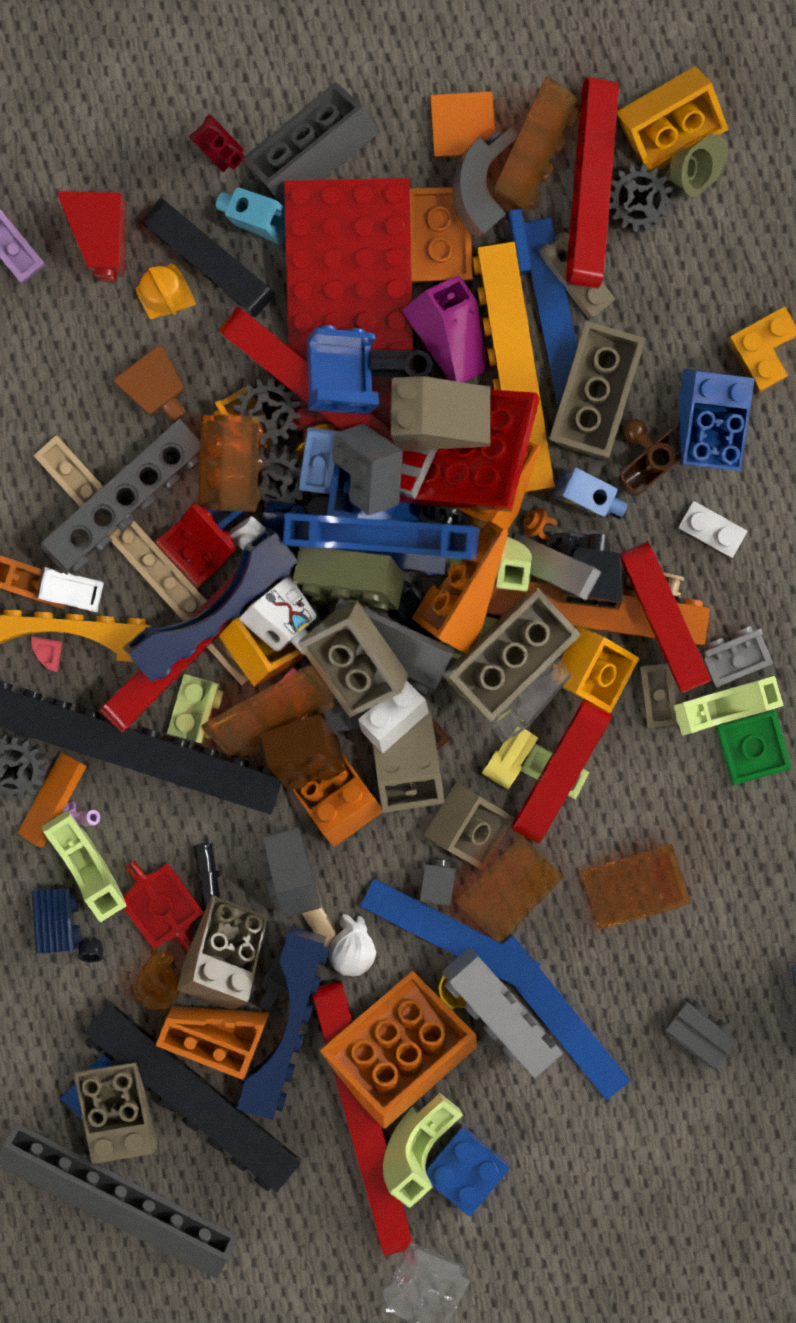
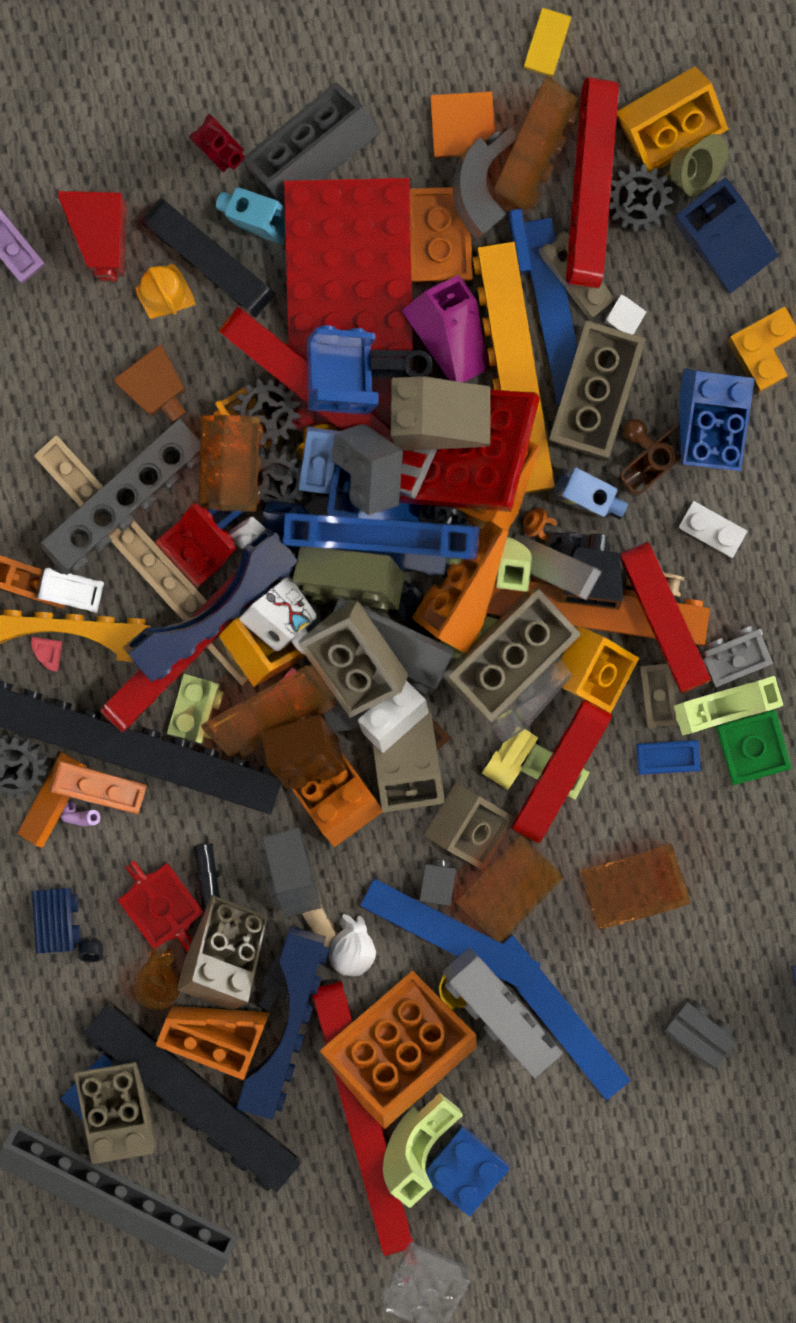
yellowish green arch [41,810,127,922] -> none
none -> orange tile [49,760,147,814]
none -> yellow tile [524,8,571,77]
none -> white slope [605,294,646,334]
none -> blue tile [636,740,701,775]
none -> dark blue slope [673,177,779,294]

